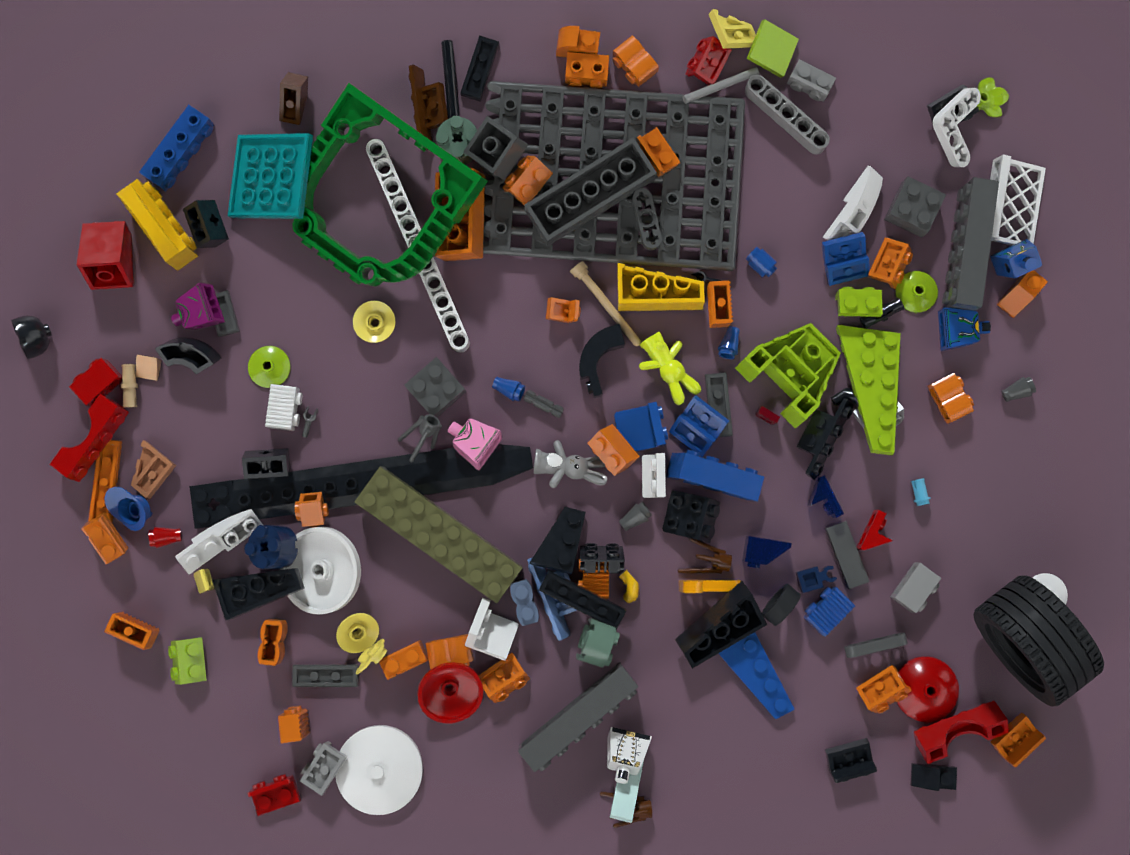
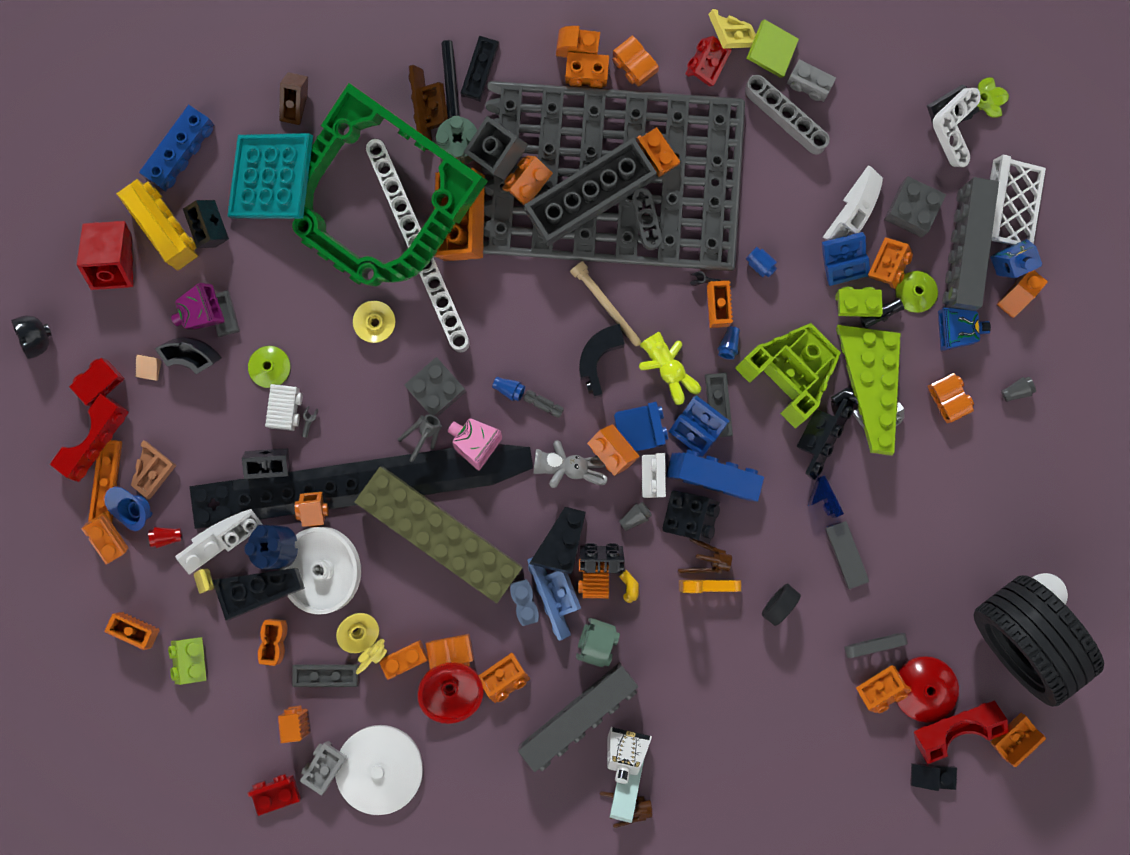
tan pin [120,364,138,408] -> none
white bracket [465,598,519,660] -> none
black tile [539,570,626,630] -> none
orange bracket [546,297,581,323] -> none
yellow wedge [617,263,705,311] -> none
black wedge [675,581,767,669] -> none
light grey bar [682,67,759,104] -> none
blue wing [718,632,795,719] -> none
clear blue slope [742,536,792,569] -> none
dark red tile [755,406,780,425] -> none
dark blue plate [796,566,837,593] -> none
blue brick [804,587,855,637] -> none
black bracket [825,738,877,783] -> none
red slope [857,510,893,550] -> none
light grey brick [890,562,941,613] -> none
medium azure pin [911,478,931,506] -> none

